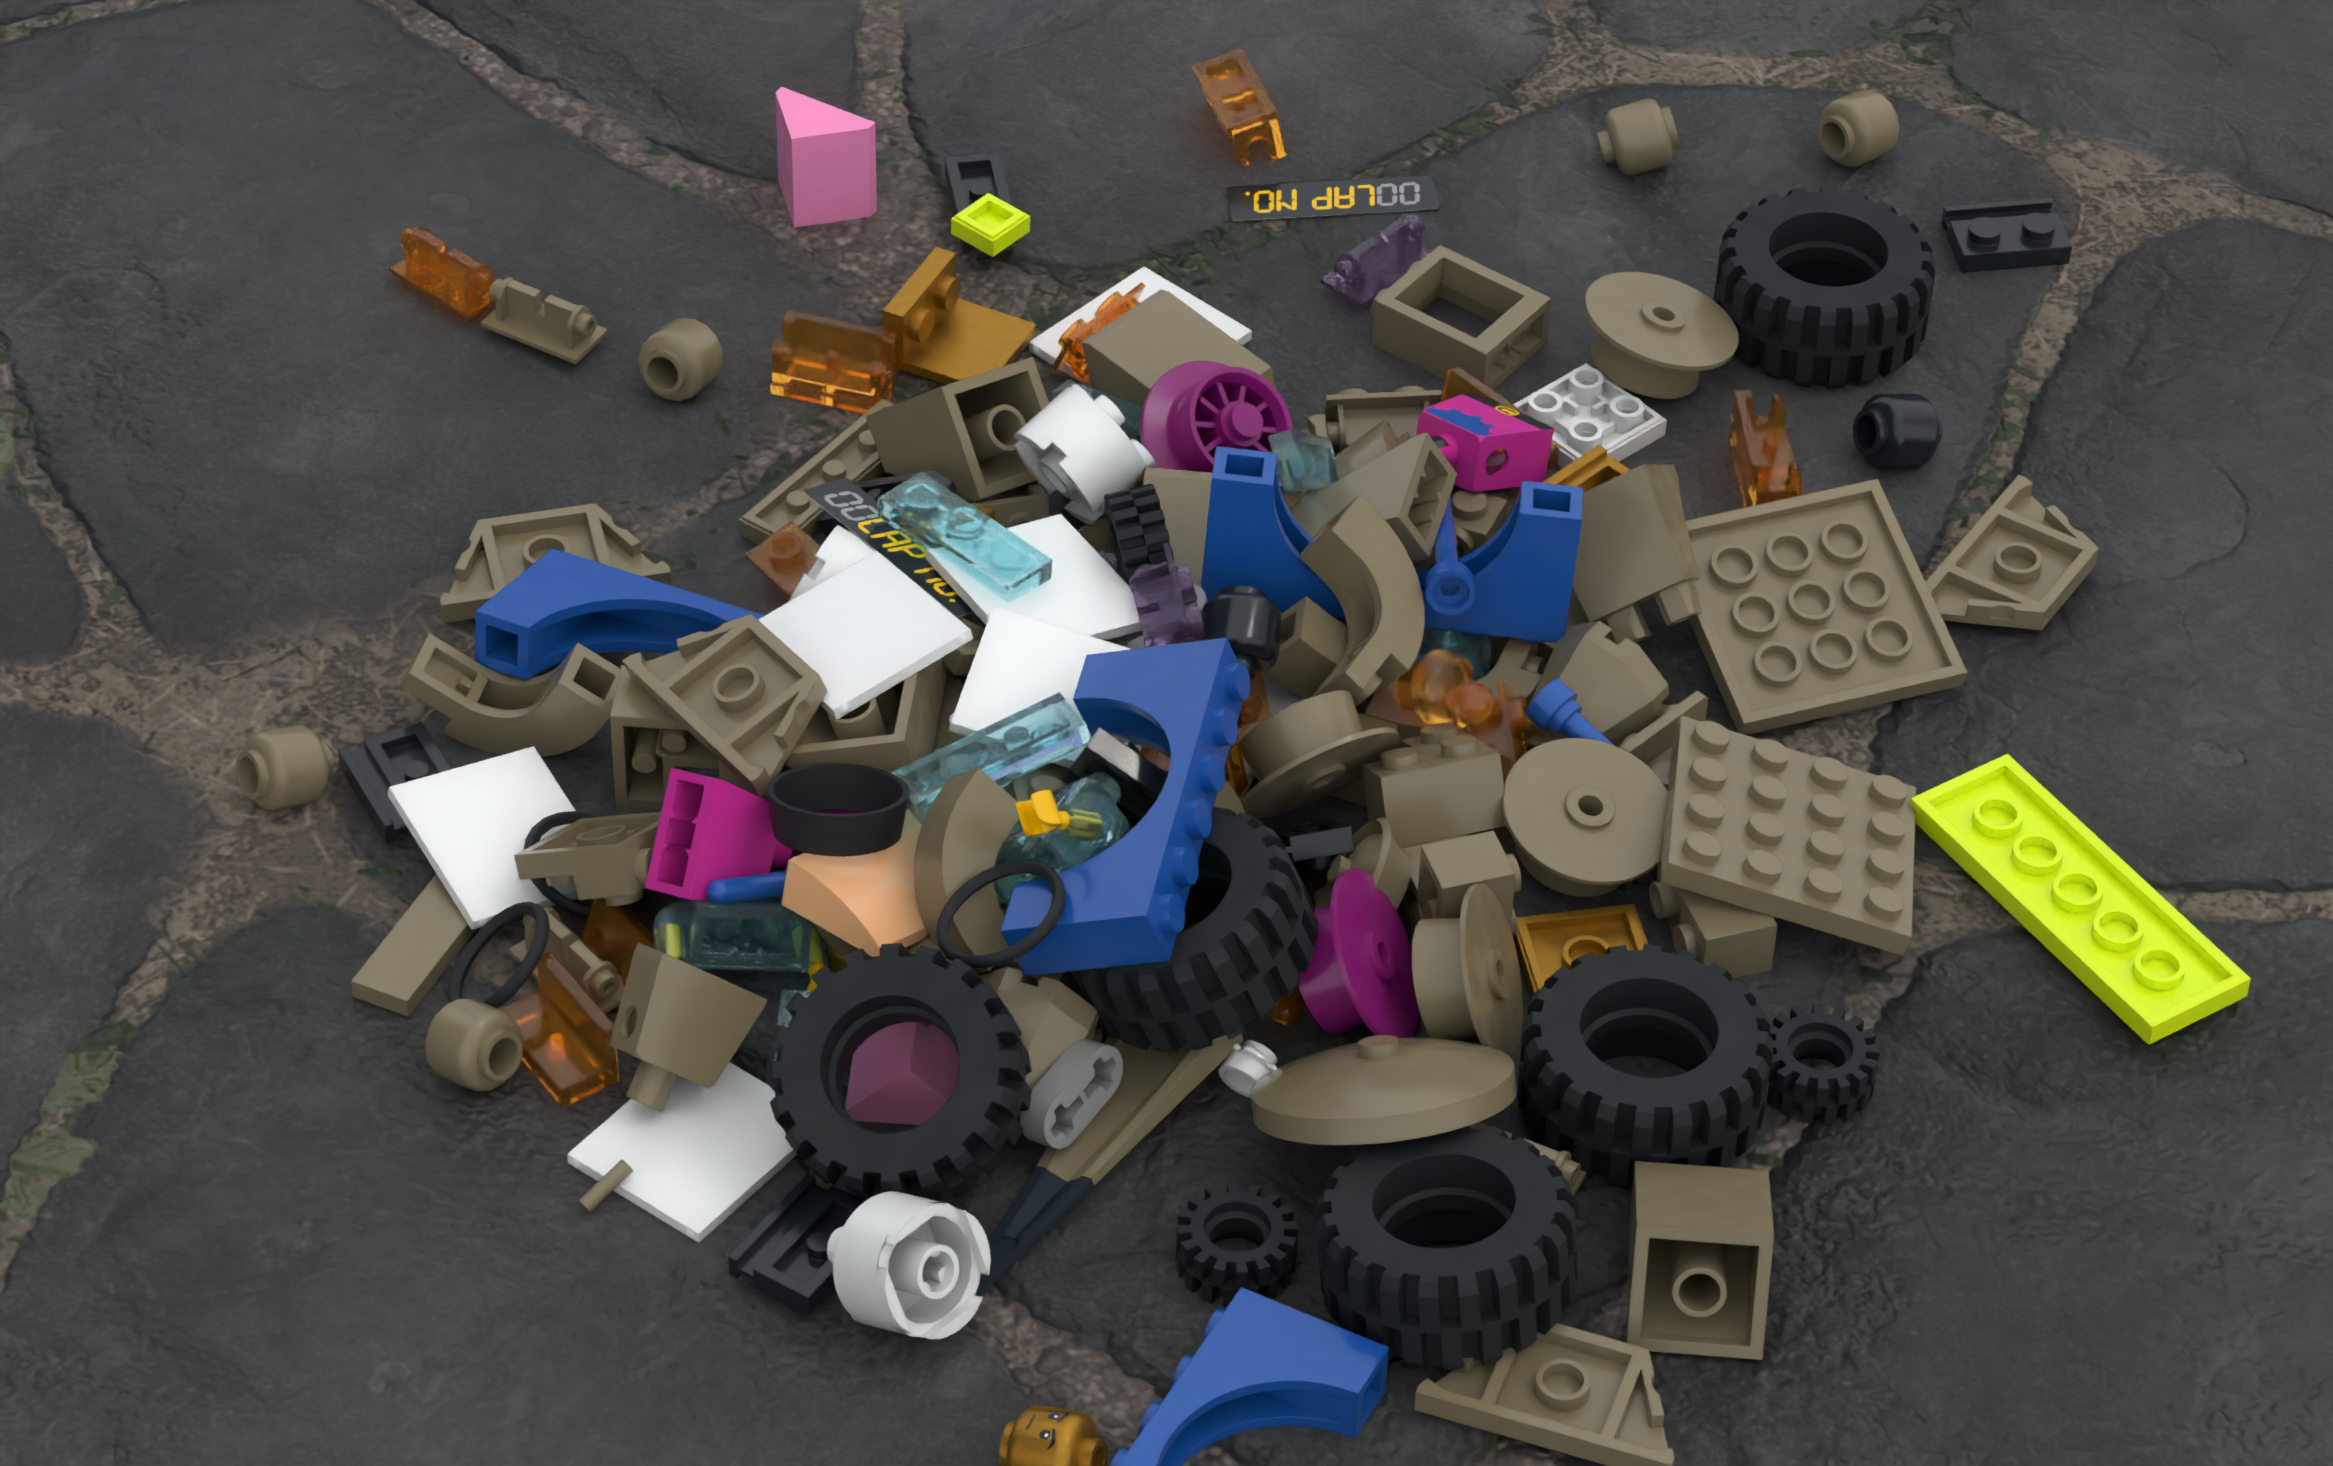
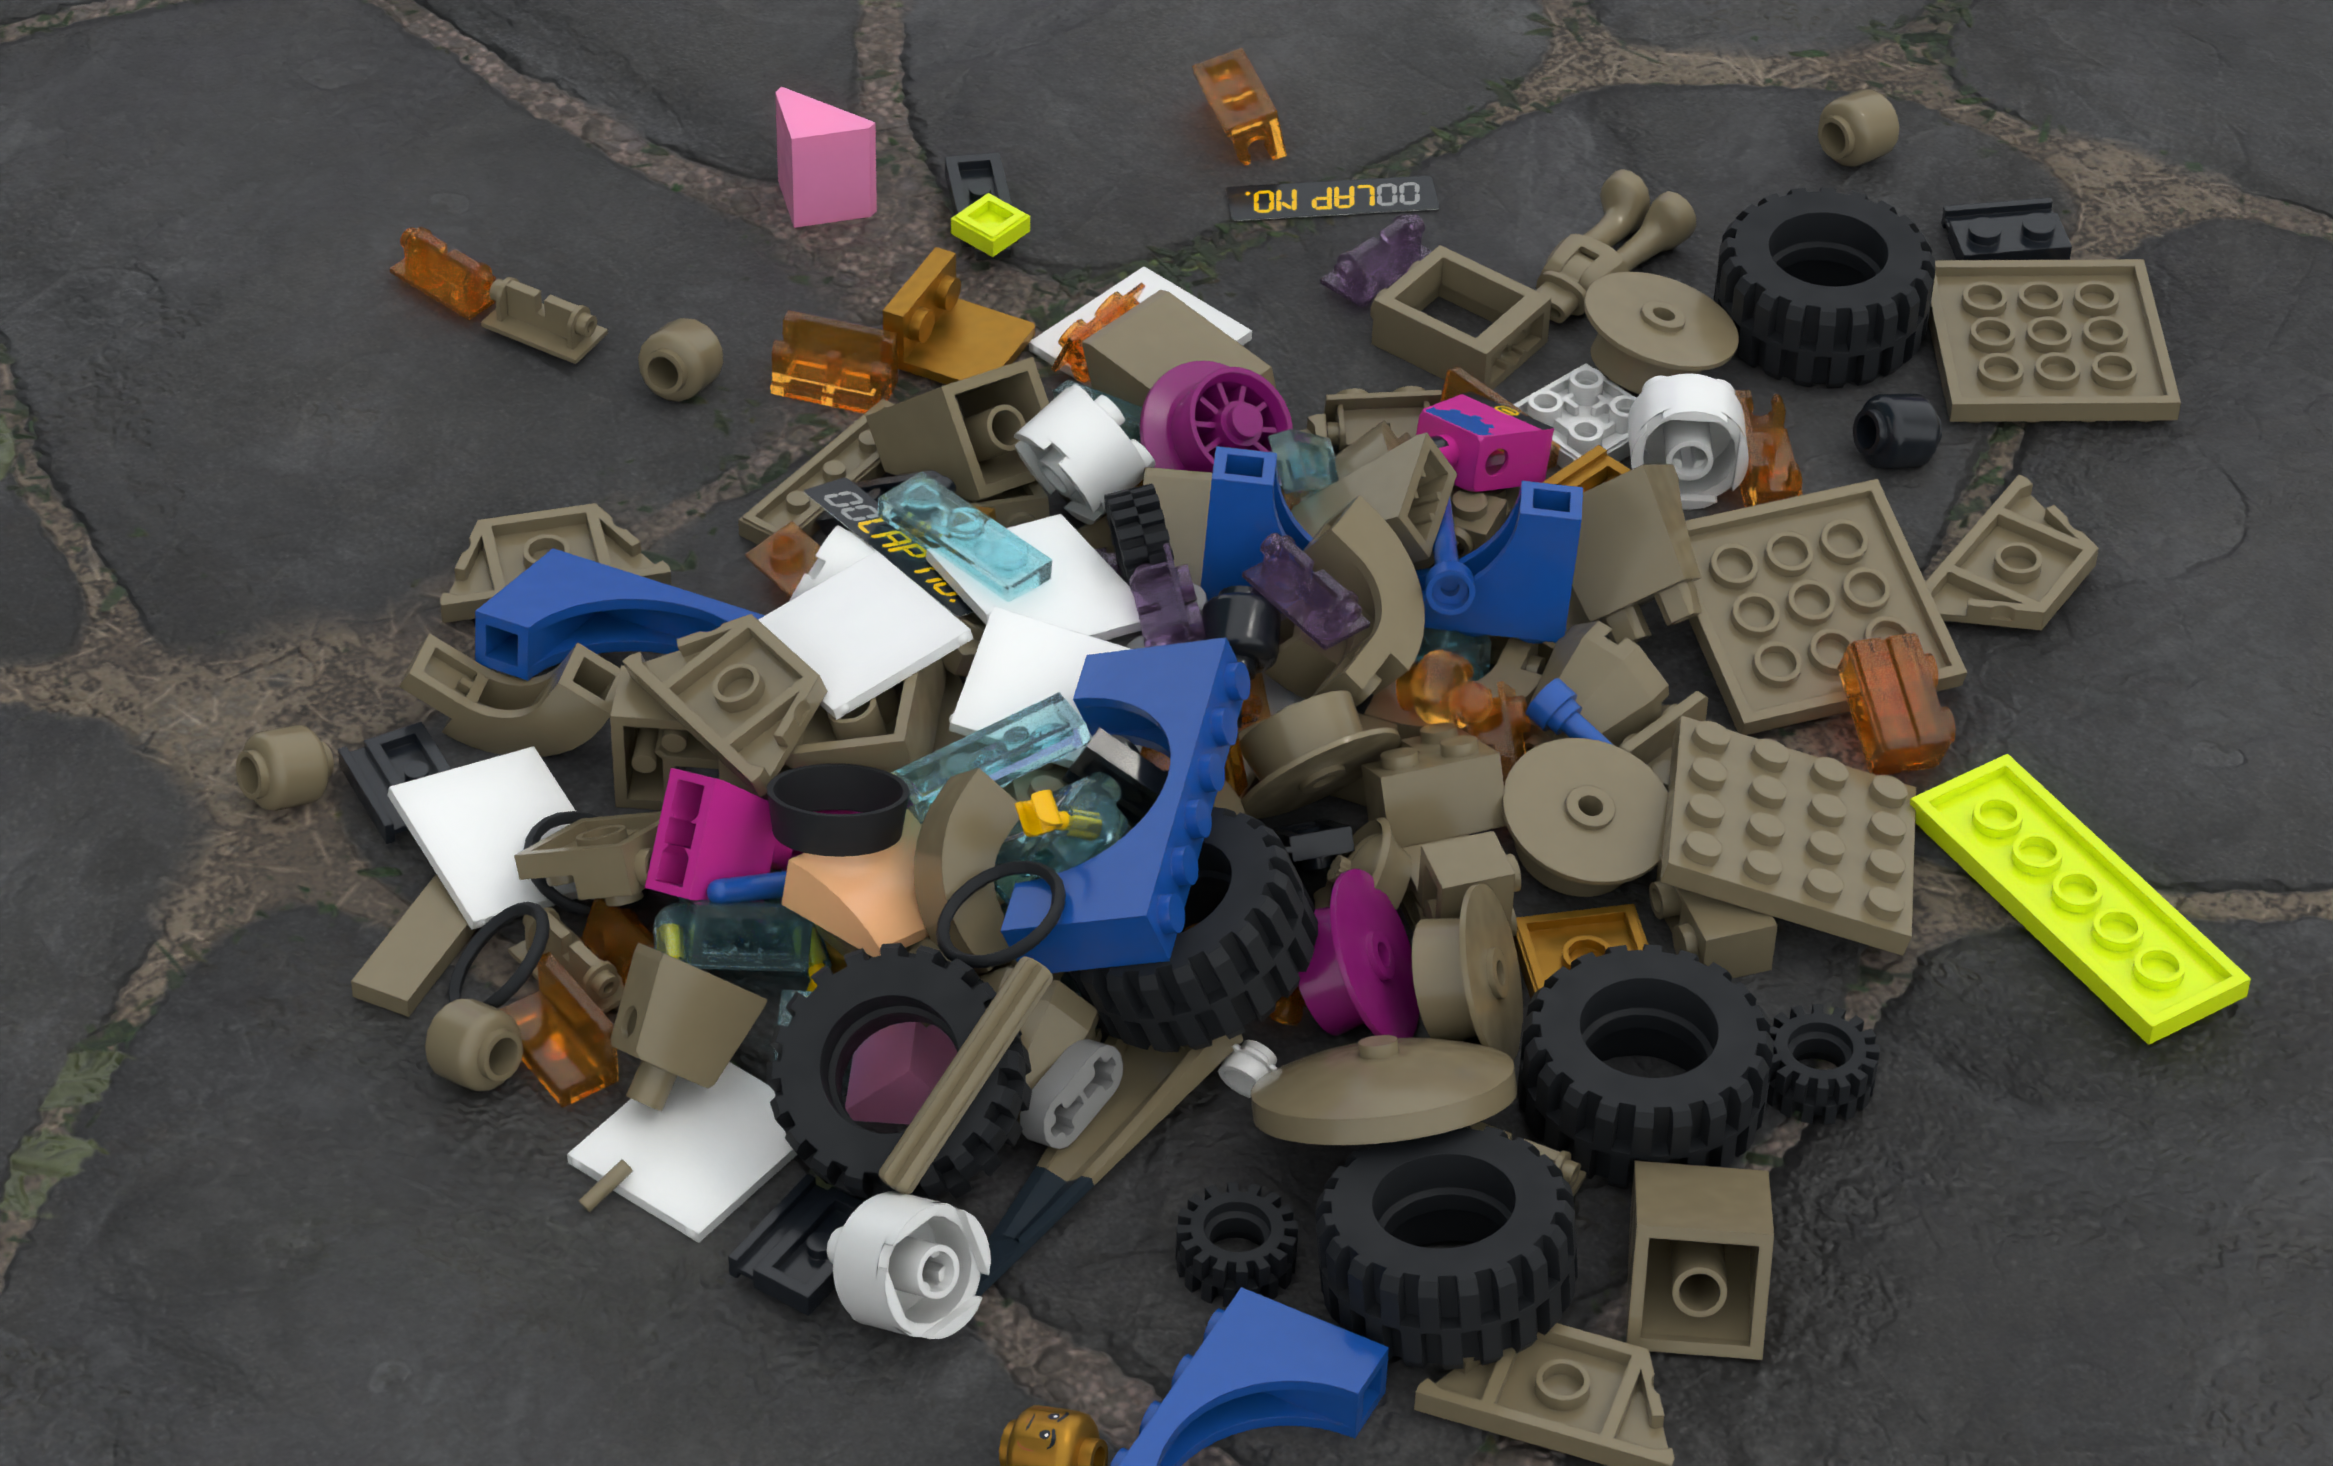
dark tan head [1596,98,1681,177] -> none
none -> dark tan axle [879,956,1053,1194]
none -> clear purple hinge [1242,533,1371,650]
none -> dark tan piece [1536,169,1697,323]
none -> white brick [1627,374,1749,510]
none -> clear orange brick [1837,632,1956,775]
none -> dark tan plate [1928,259,2181,423]

